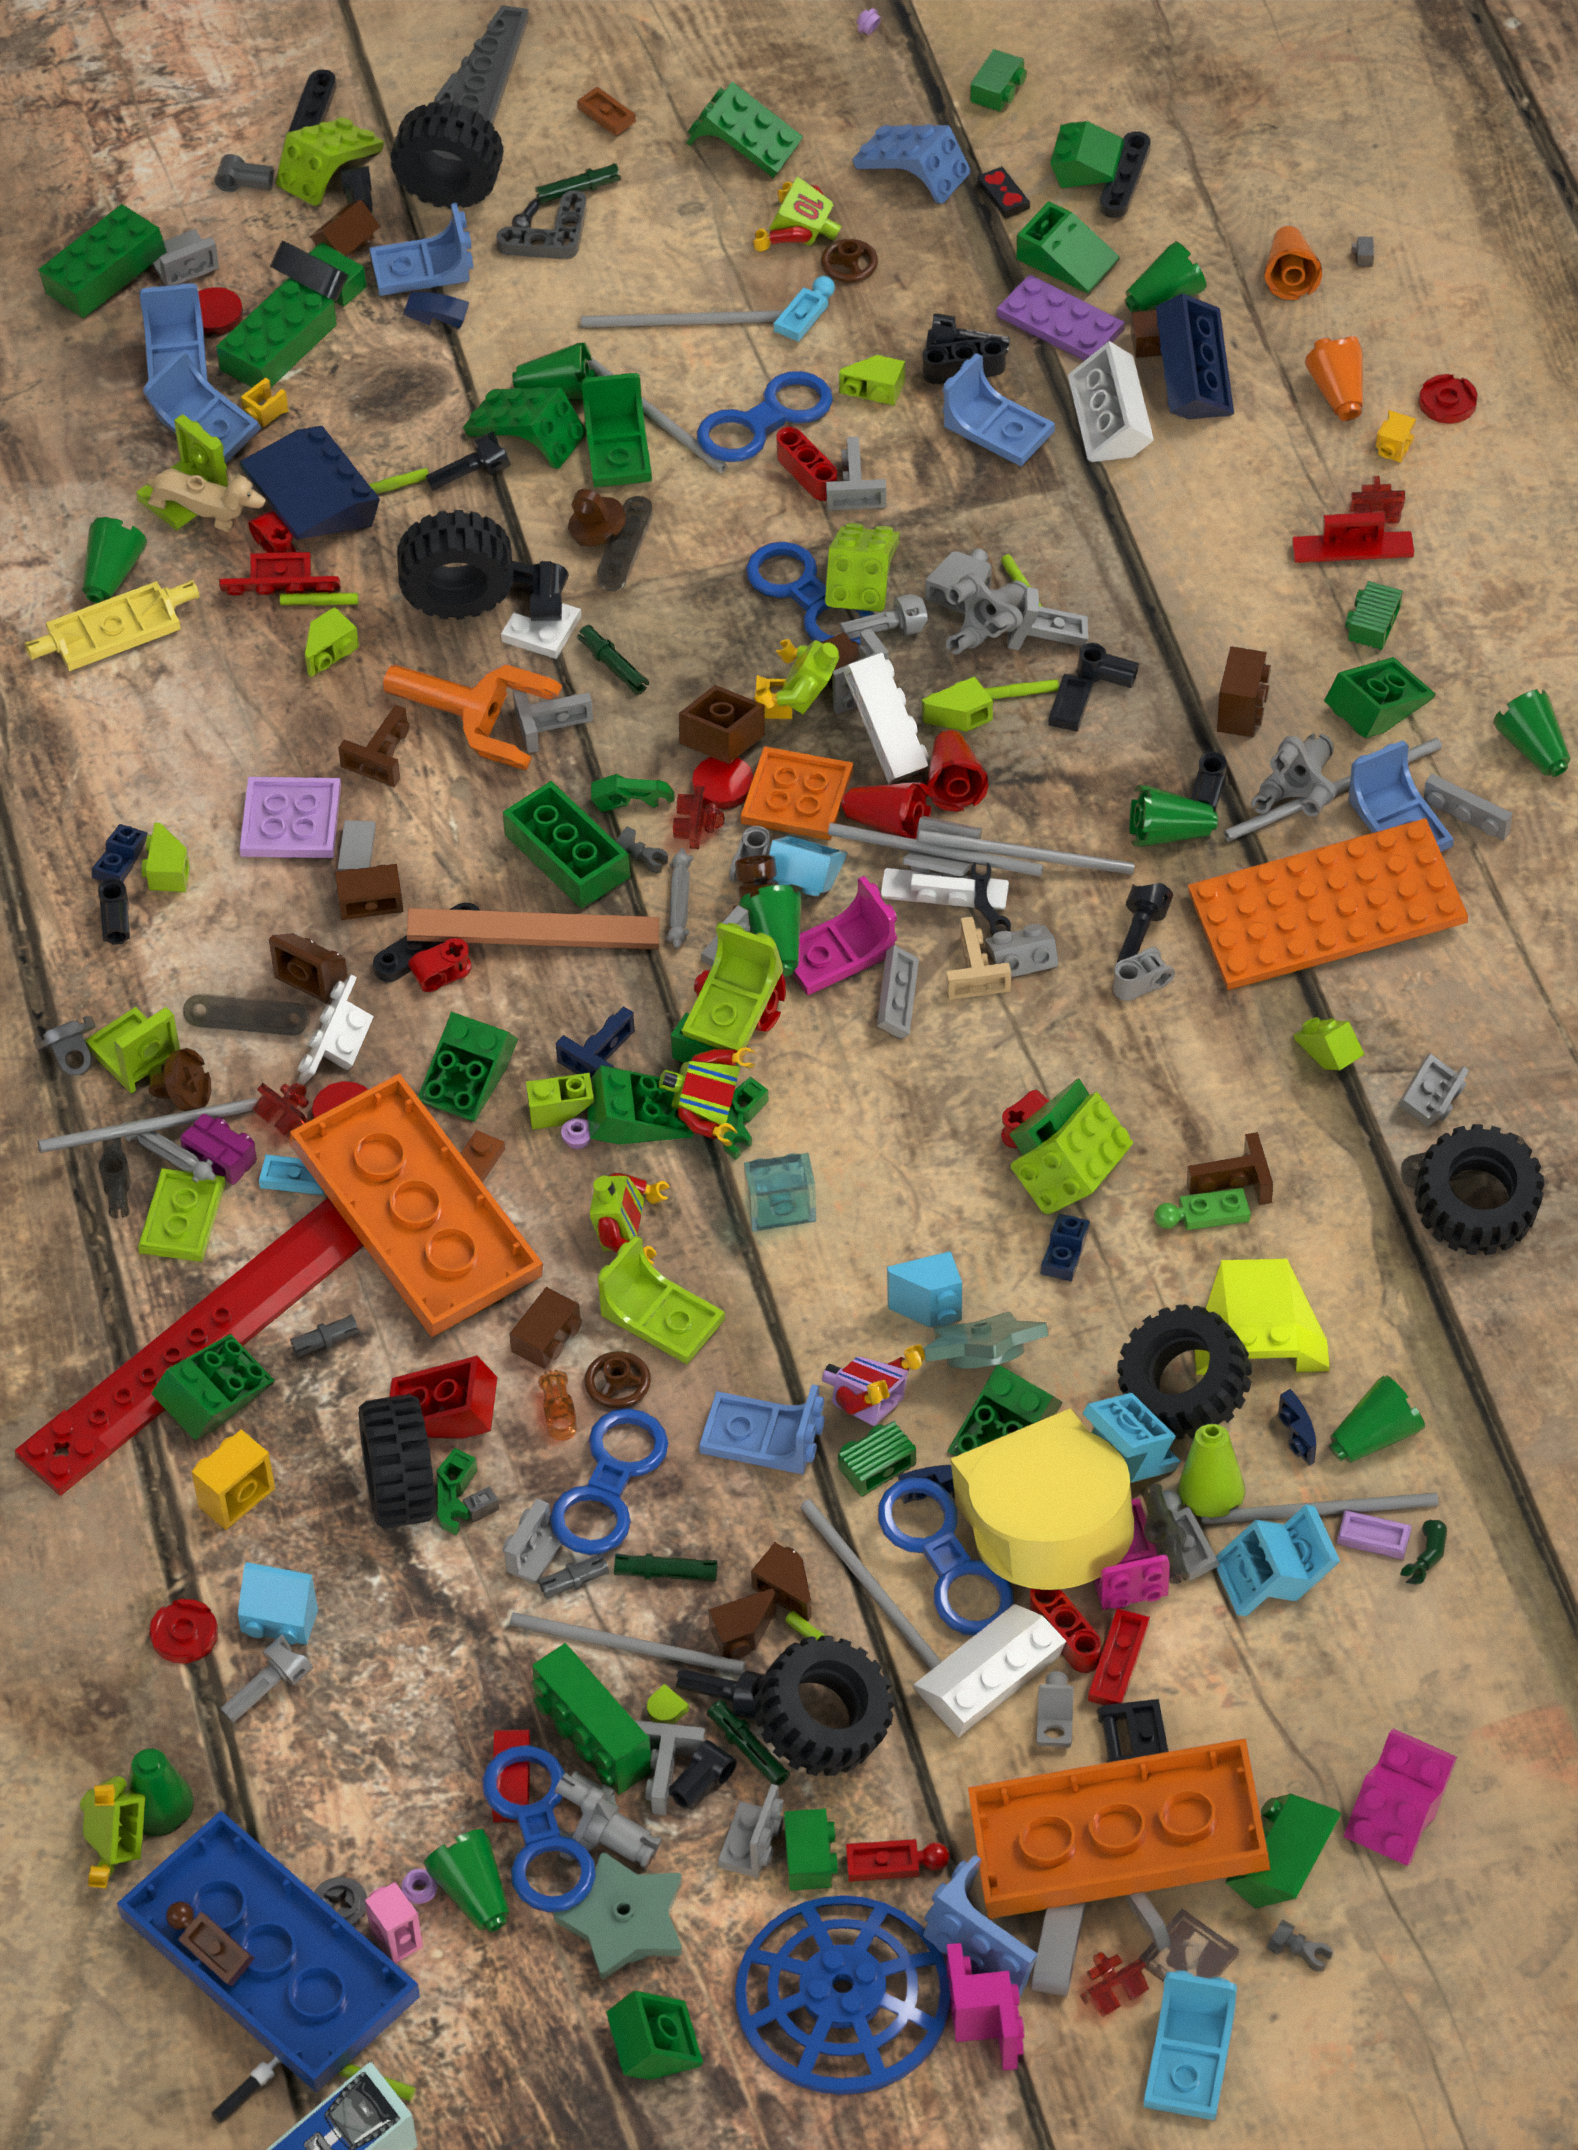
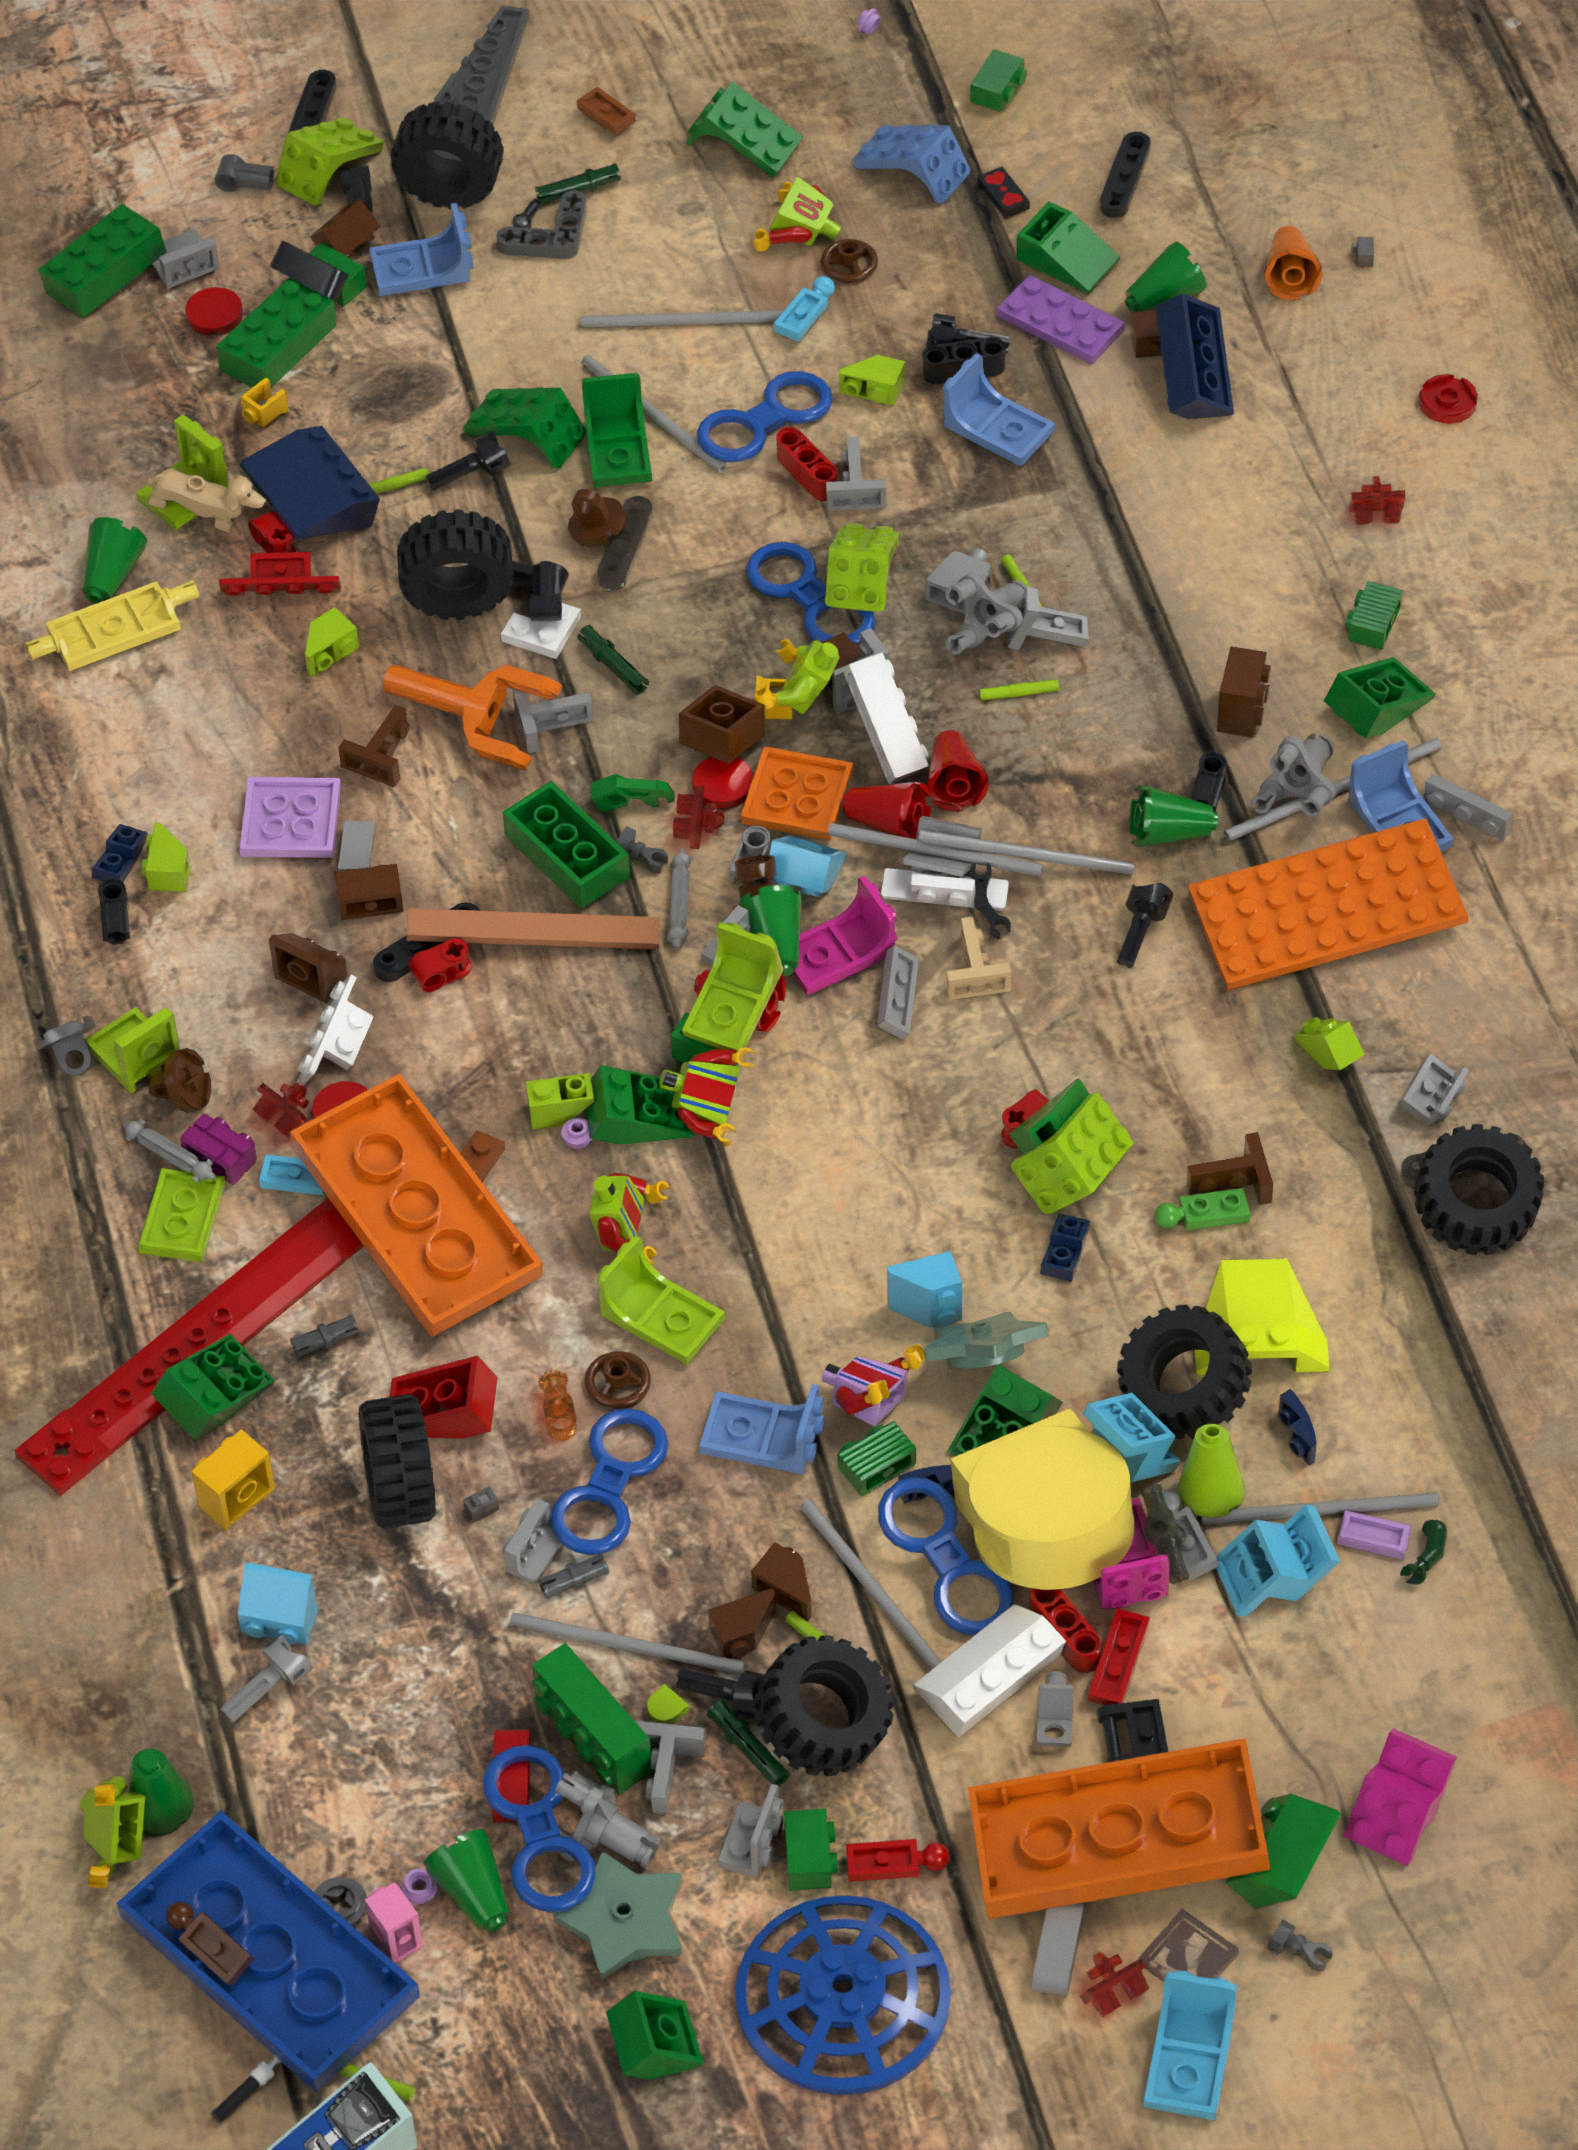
light grey piece [37,1097,259,1153] -> none
clear smoke pin [99,1137,131,1219] -> none
medium blue bracket [139,283,208,382] -> none
medium blue bracket [143,351,262,464] -> none
red tile [149,1599,219,1664] -> none
clear smoke plate [183,994,310,1036] -> none
lime piece [280,592,359,606] -> none
dark blue slope [403,292,469,329] -> none
green slope [418,1011,518,1122] -> none
green piece [436,1448,478,1535] -> none
reddish brown brick [509,1287,582,1369] -> none
green cone [512,342,595,401] -> none
dark blue bracket [556,1006,635,1078] -> none
dark green pin [614,1553,718,1582] -> none
black piece [668,1740,737,1810] -> none
green piece [722,1076,769,1160] -> none
clear light blue brick [744,1153,816,1232] -> none
light grey piece [840,594,928,639] -> none
lime slope [922,676,993,732] -> none
medium blue bracket [923,1855,1038,1997] -> none
dark pink bracket [947,1943,1024,2070] -> none
light grey bracket [985,924,1058,977] -> none
black tile [1048,674,1094,732] -> none
green slope [1050,121,1124,188] -> none
white slope [1068,341,1154,462] -> none
black piece [1077,642,1139,688] -> none
light grey piece [1113,947,1175,1001] -> none
light grey tile [1125,1892,1171,1951] -> none
red bracket [1292,512,1414,563] -> none
orange cone [1305,336,1363,421] -> none
green cone [1329,1375,1425,1463] -> none
yellow window [1376,410,1416,463] -> none
green cone [1493,689,1571,777] -> none

